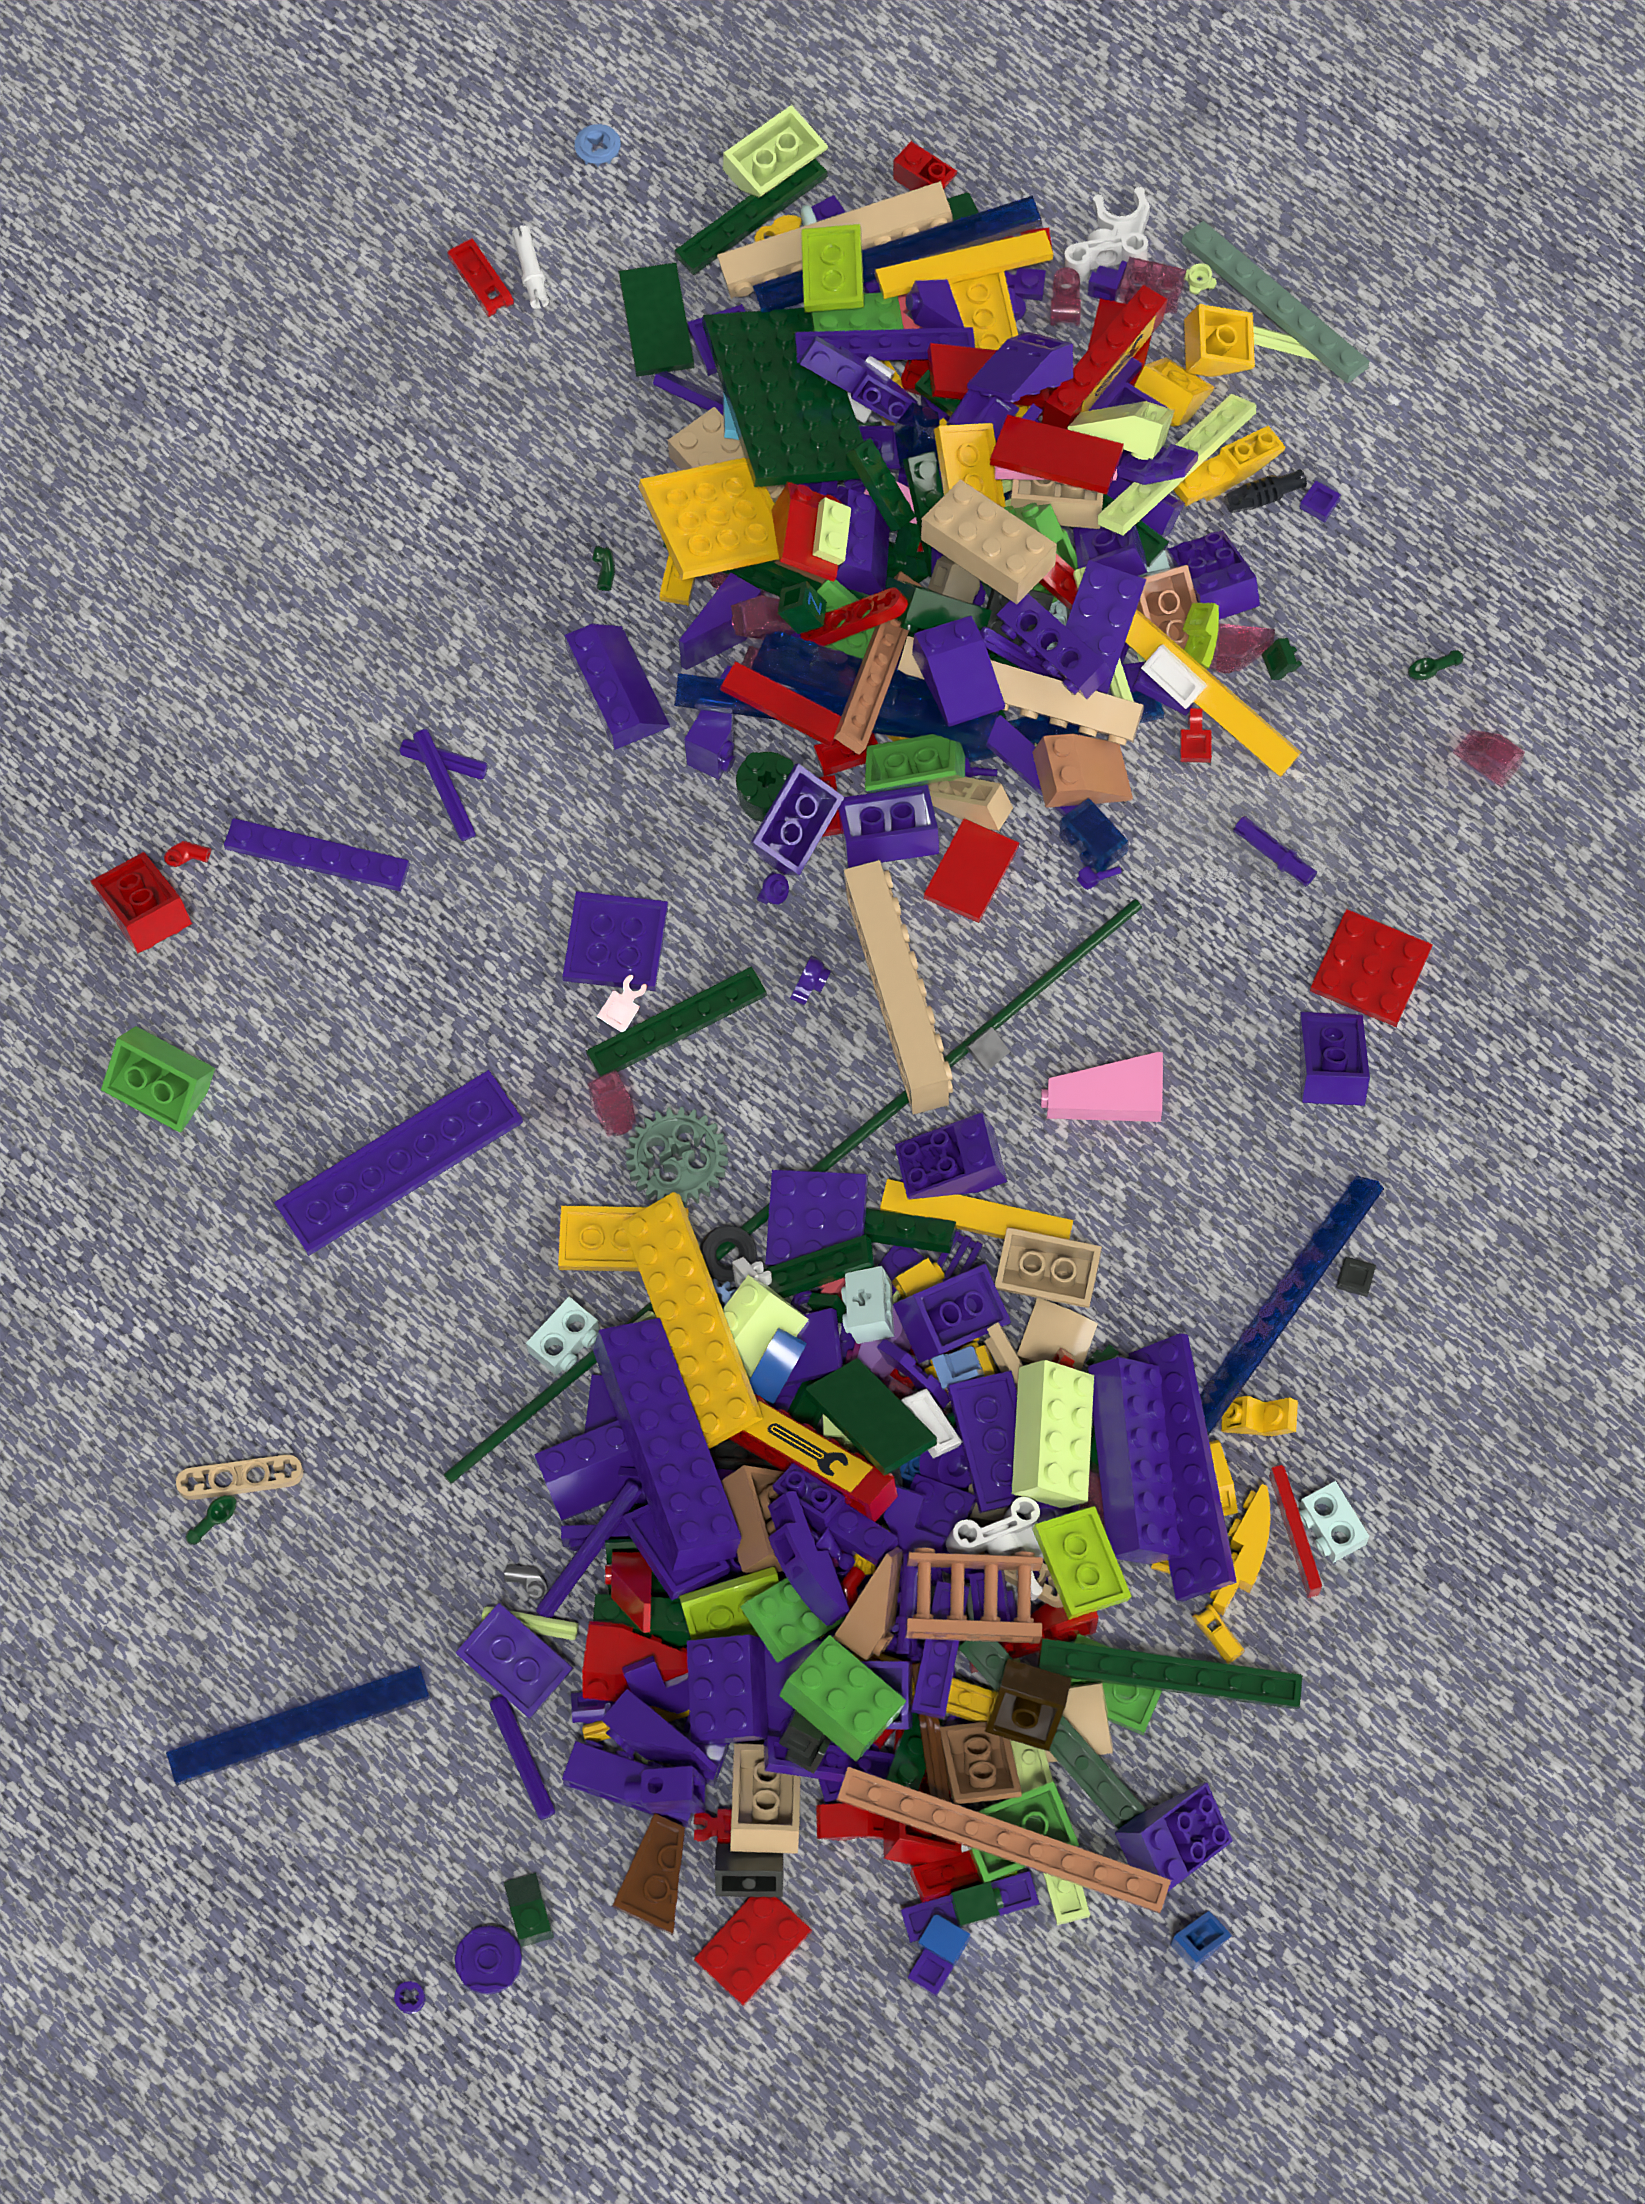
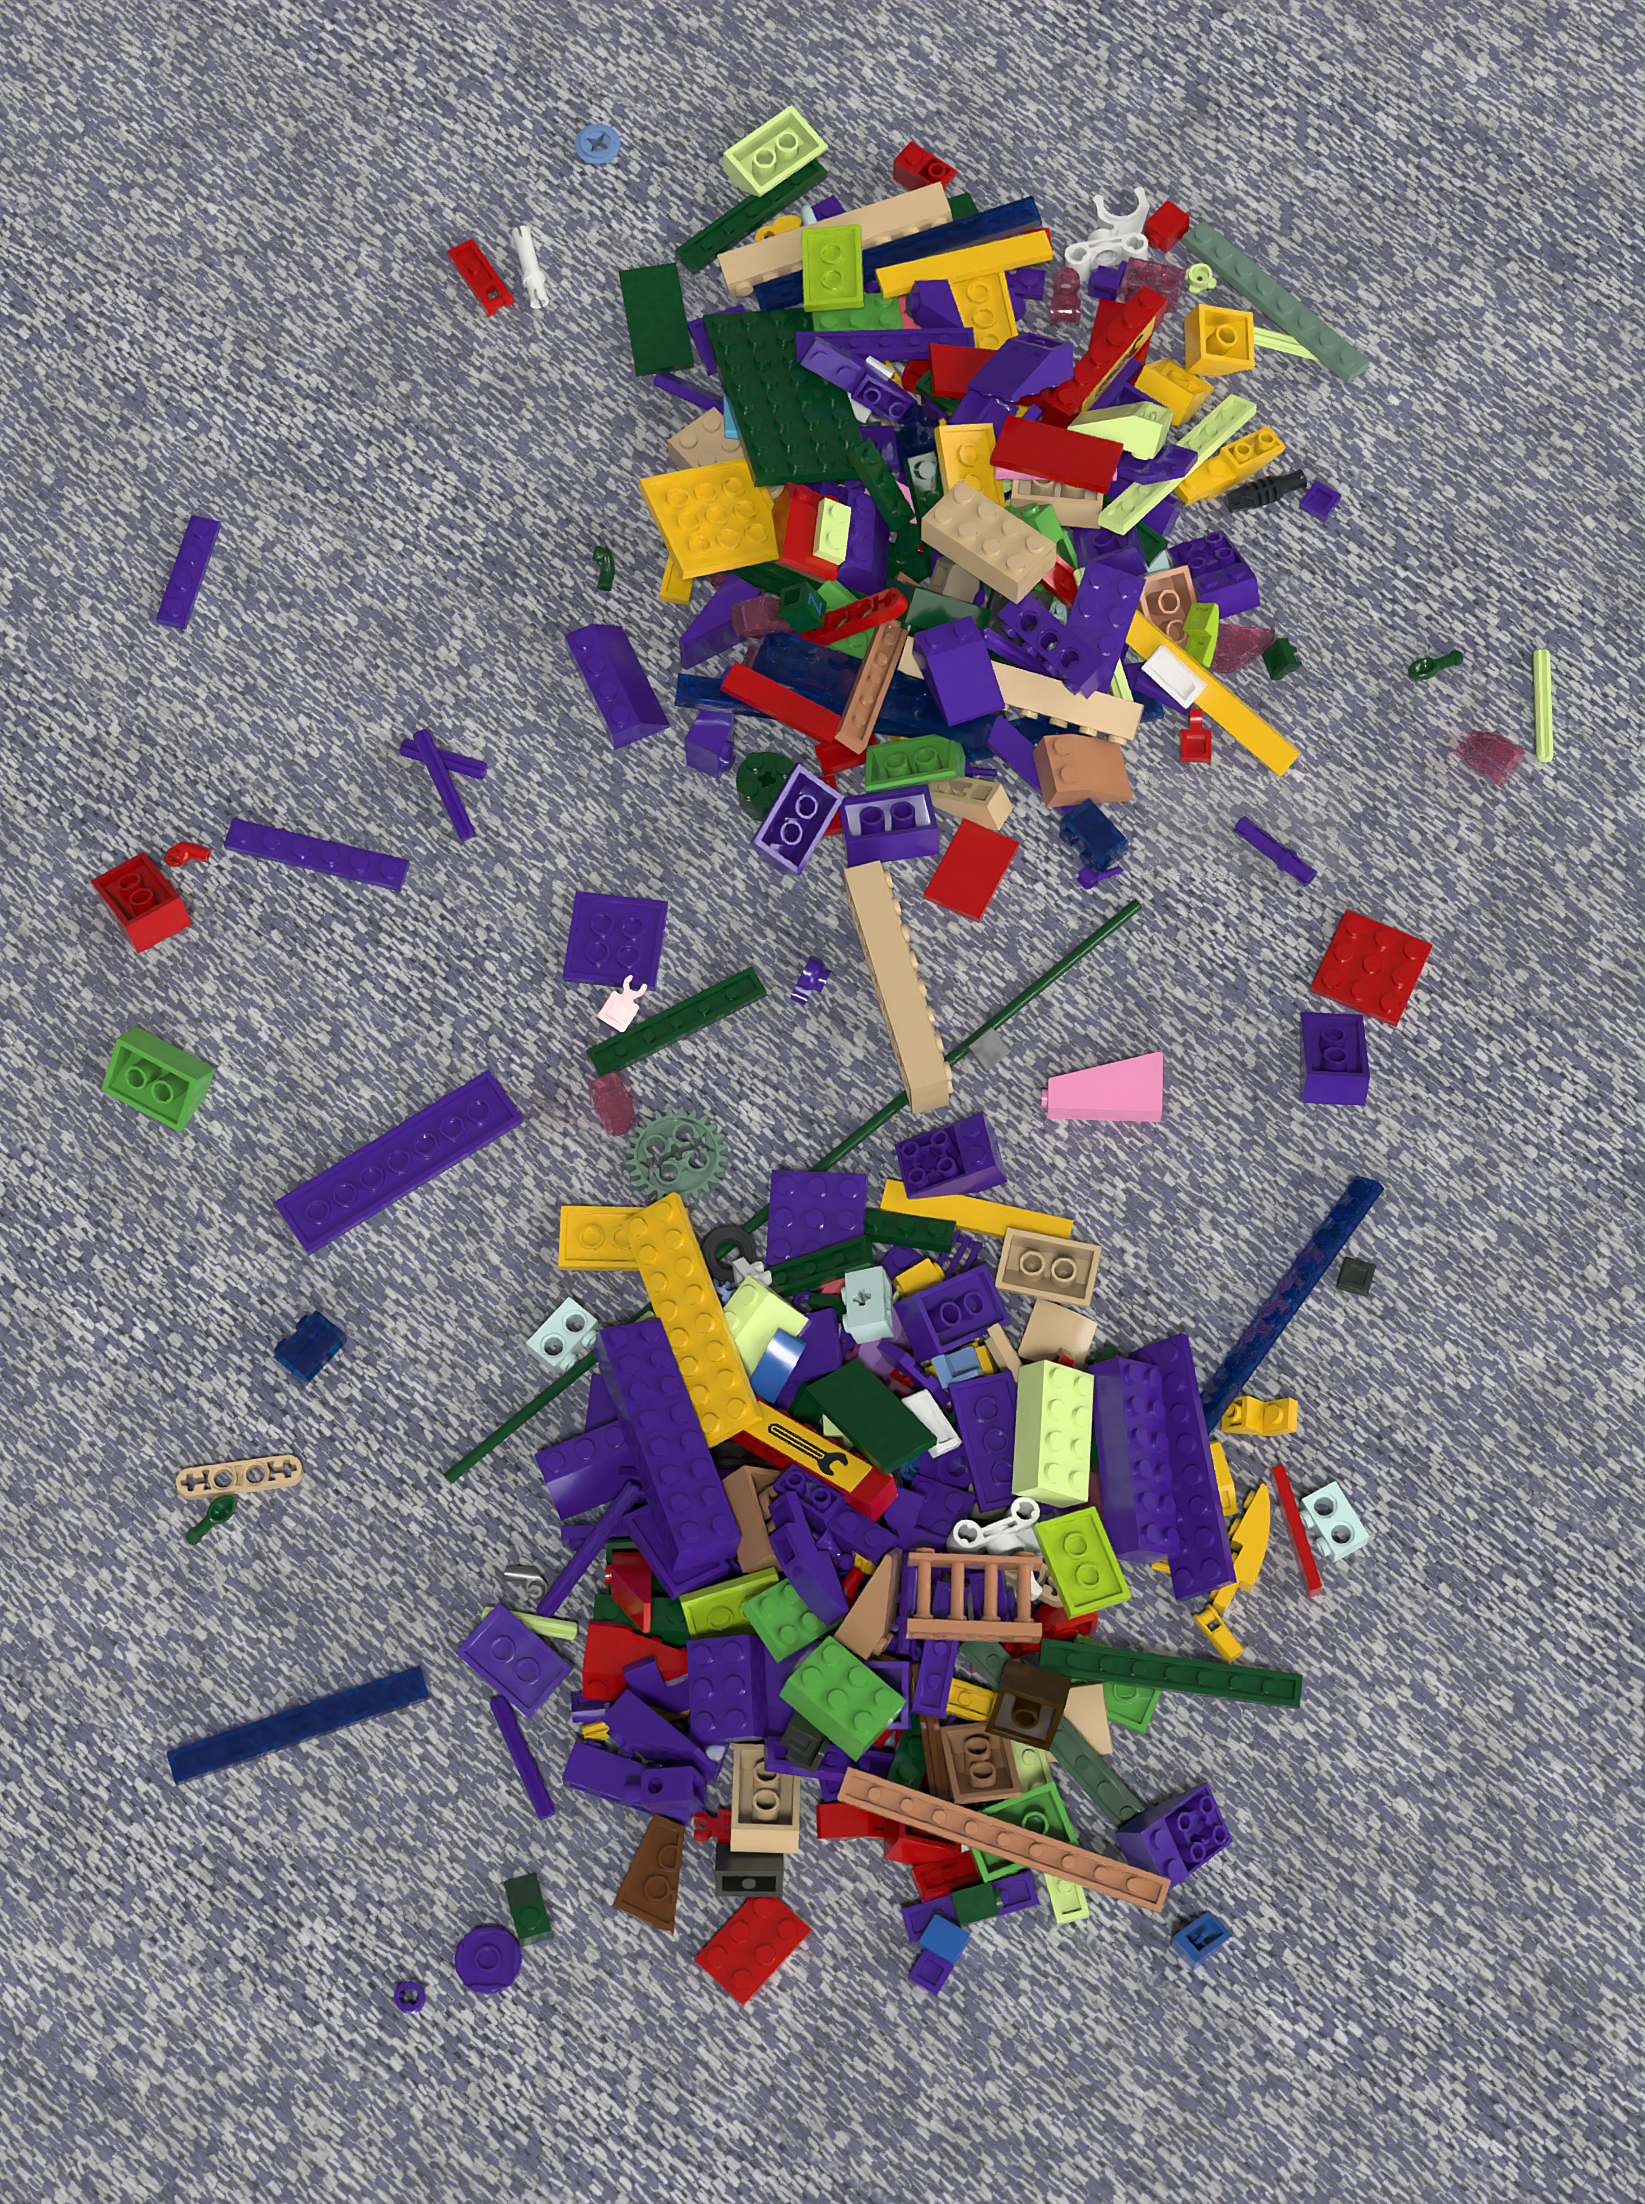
dark purple plate [757,872,789,905] -> none
none -> dark purple plate [156,515,221,630]
none -> clear blue brick [273,1310,347,1388]
none -> red brick [1144,199,1190,254]
none -> yellowish green axle [1533,649,1553,763]

